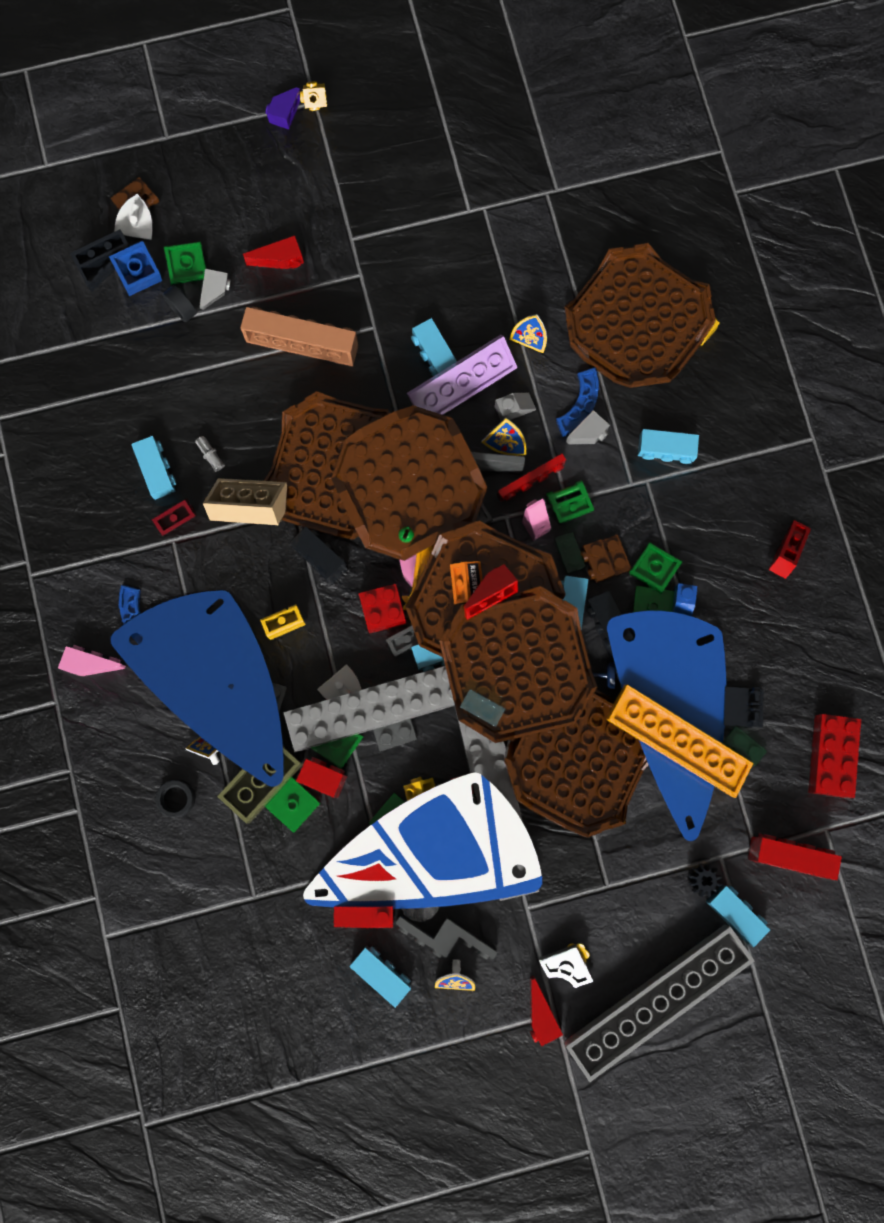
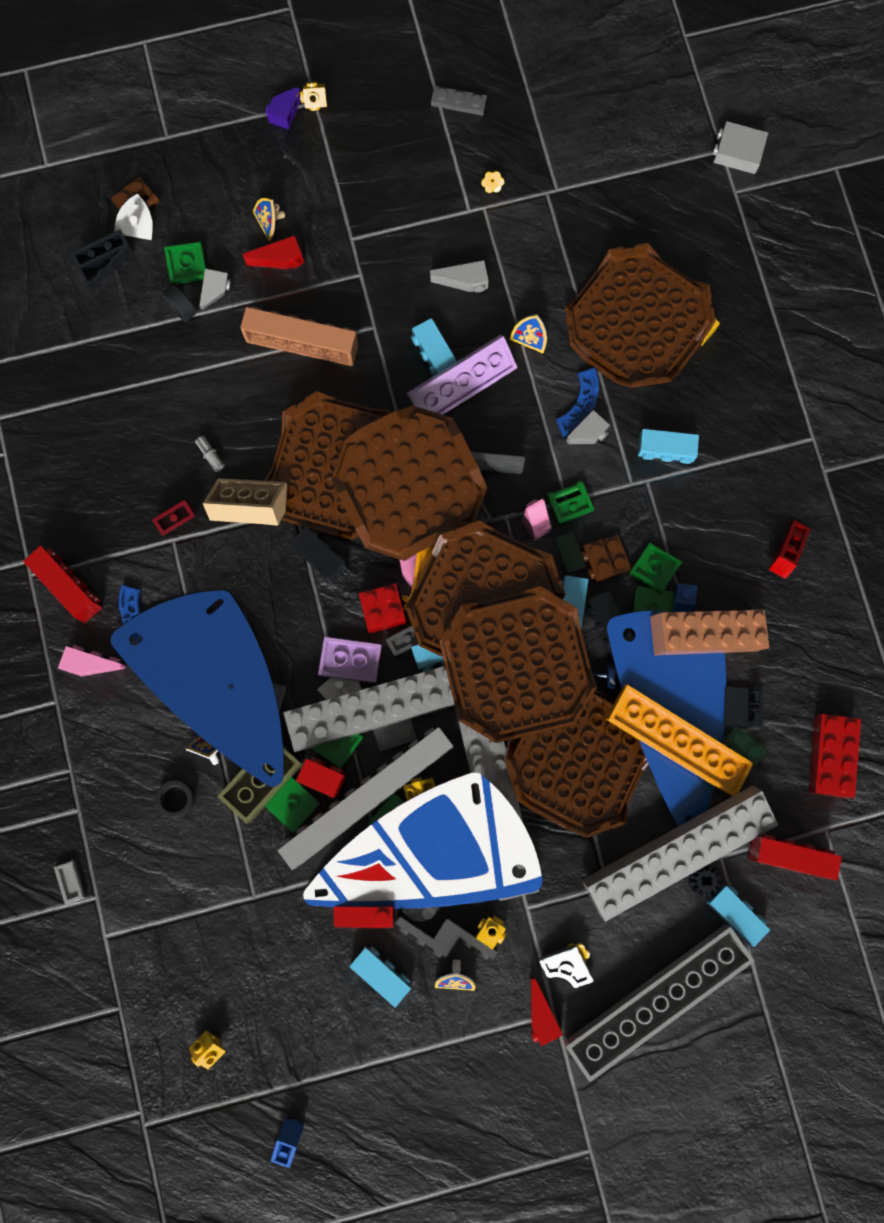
blue slope [109,241,162,296] -> none
medium azure brick [131,436,177,500] -> none
yellow brick [260,604,306,640] -> none
green hinge [398,526,414,543] -> none
orange panel [450,561,483,604] -> none
clear light blue tile [460,690,505,727] -> none
red slope [464,564,518,620] -> none
shield [481,418,526,456] -> none
light grey slope [495,393,536,422] -> none
red plate [497,453,566,502] -> none
none -> red brick [23,546,102,623]
none -> light grey tile [54,860,86,905]
none -> yellow brick [189,1030,226,1069]
none -> shield [253,198,285,241]
none -> blue slope [271,1118,304,1168]
none -> light grey brick [277,727,453,870]
none -> lavender plate [318,637,382,684]
none -> light grey slope [430,261,489,292]
none -> dark grey plate [431,86,487,116]
none -> yellow brick [475,915,507,950]
none -> yellow plant [481,171,504,193]
none -> light grey brick [582,786,778,922]
none -> nougat brick [650,610,769,656]
none -> light grey brick [712,121,768,174]

